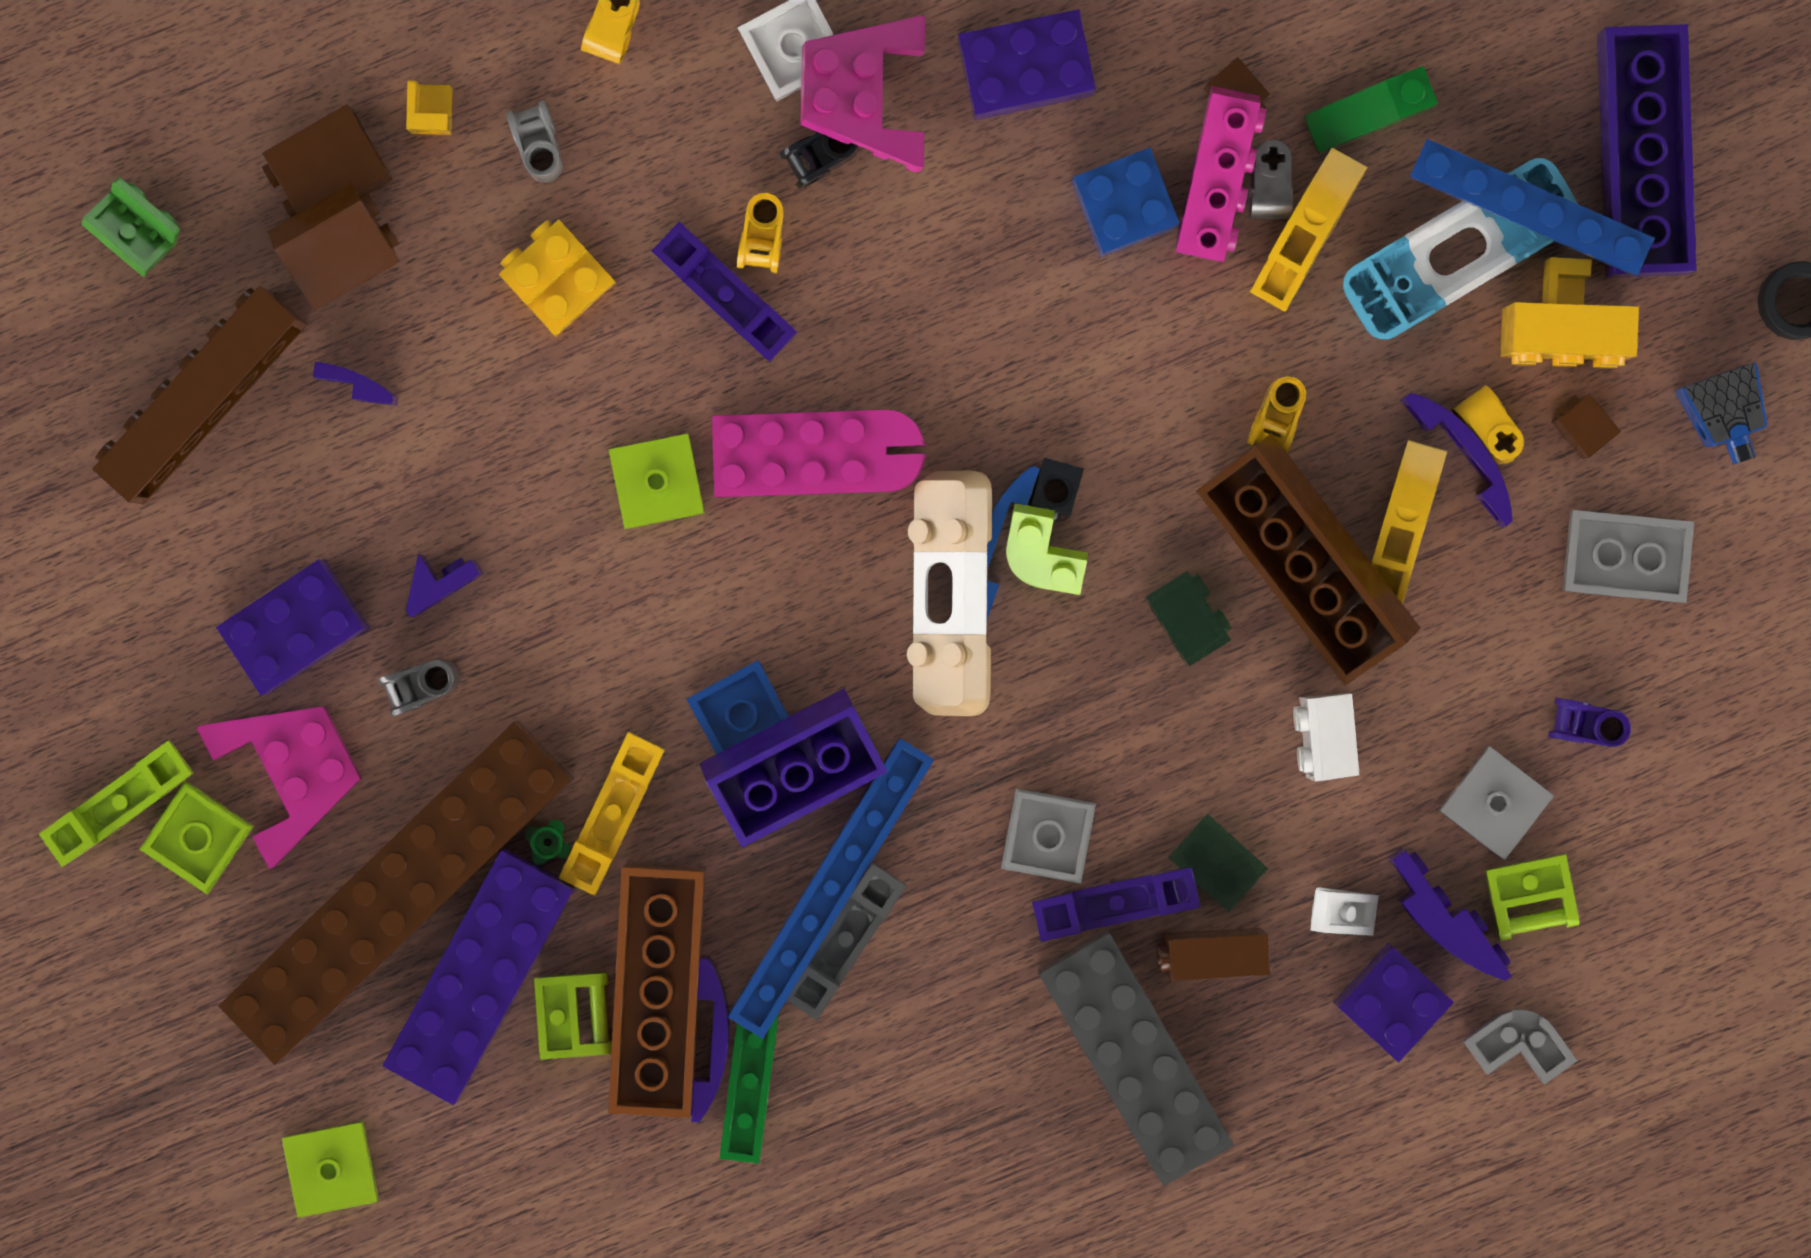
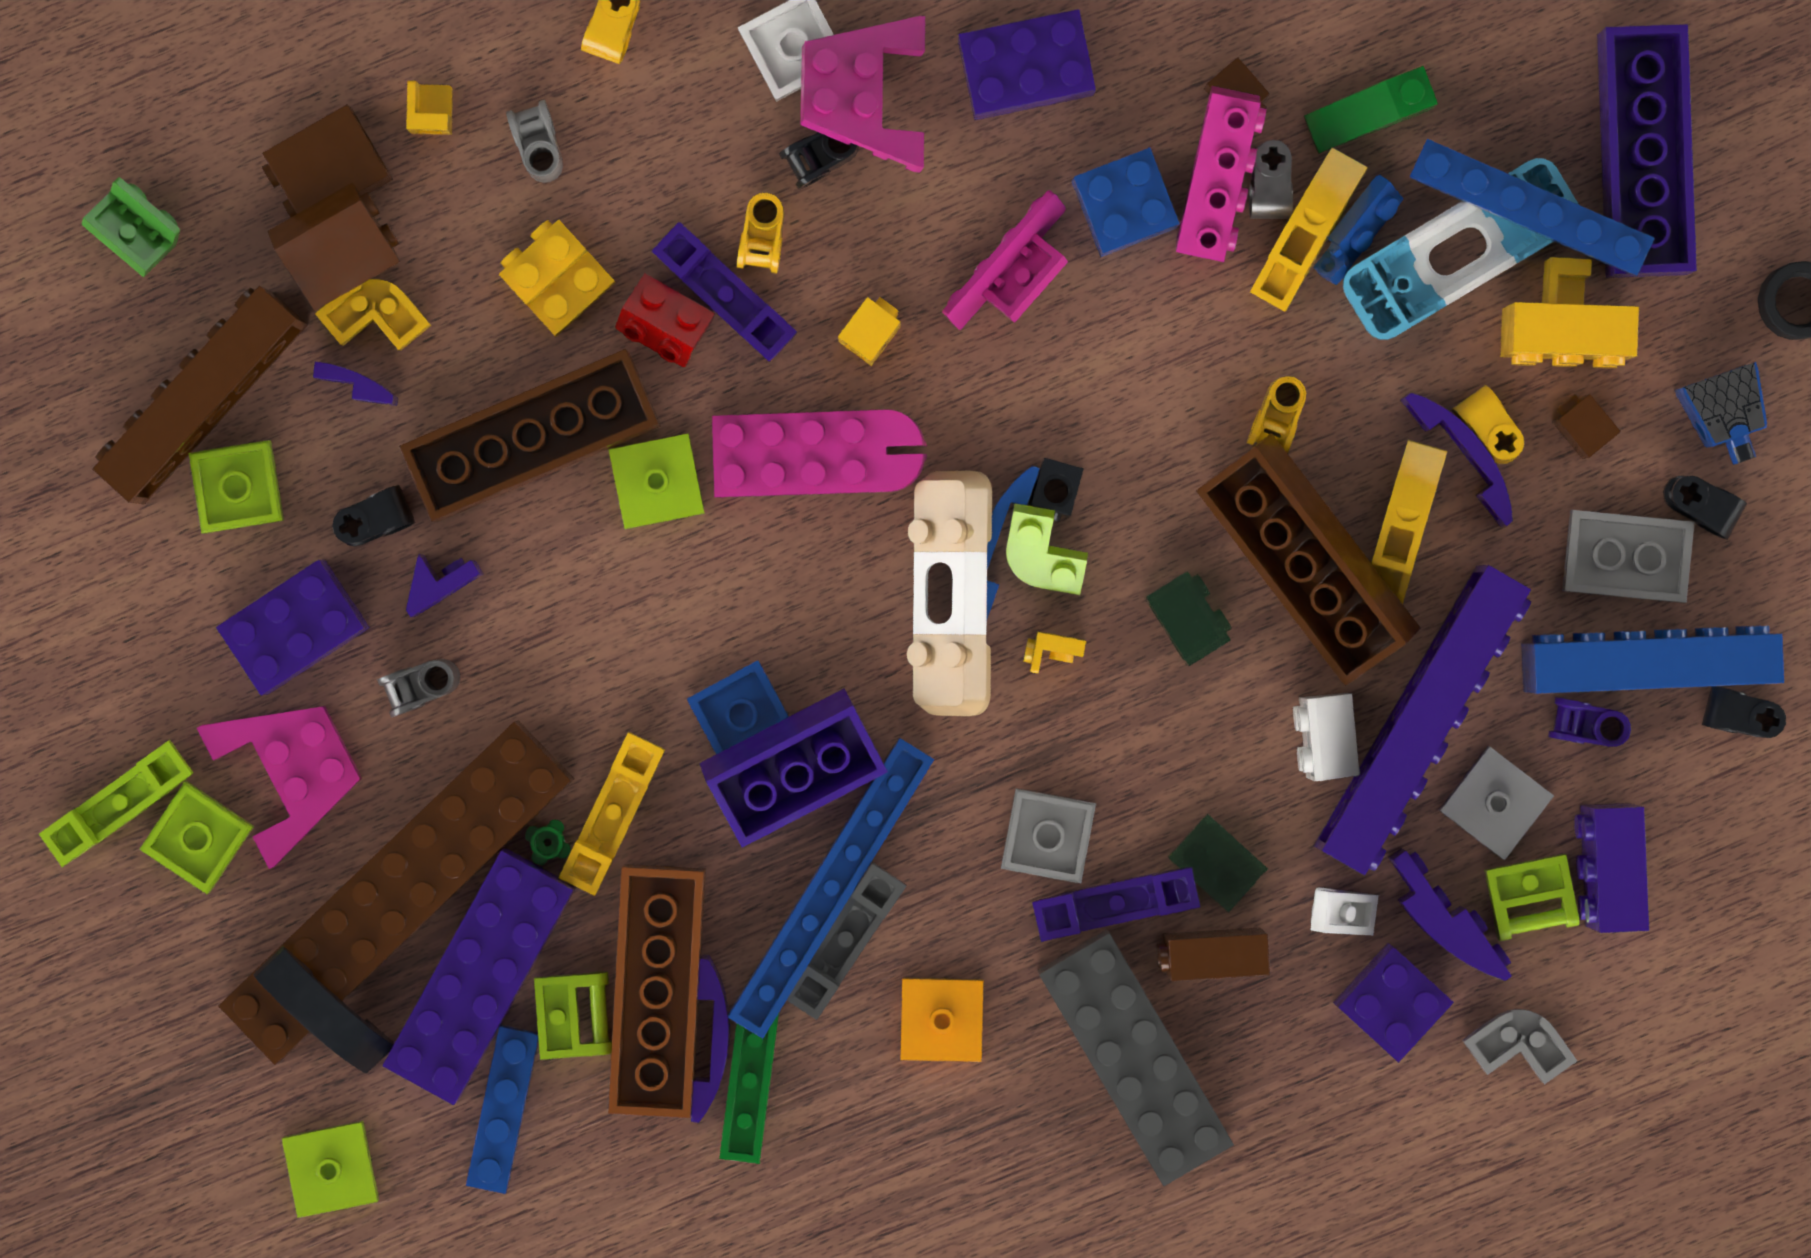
none -> lime plate [188,440,284,534]
none -> black slope [253,946,394,1074]
none -> yellow plate [315,279,432,351]
none -> black piece [332,485,416,547]
none -> reddish brown brick [399,349,661,522]
none -> blue plate [466,1025,539,1194]
none -> red bracket [615,273,715,367]
none -> yellow brick [838,297,901,367]
none -> light orange plate [900,978,984,1062]
none -> dark pink bracket [942,190,1068,330]
none -> yellow bracket [1023,631,1086,674]
none -> blue hinge [1313,175,1404,285]
none -> dark purple brick [1313,565,1531,876]
none -> blue brick [1521,625,1784,694]
none -> dark purple brick [1574,803,1649,933]
none -> black piece [1663,475,1747,540]
none -> black piece [1702,686,1786,738]

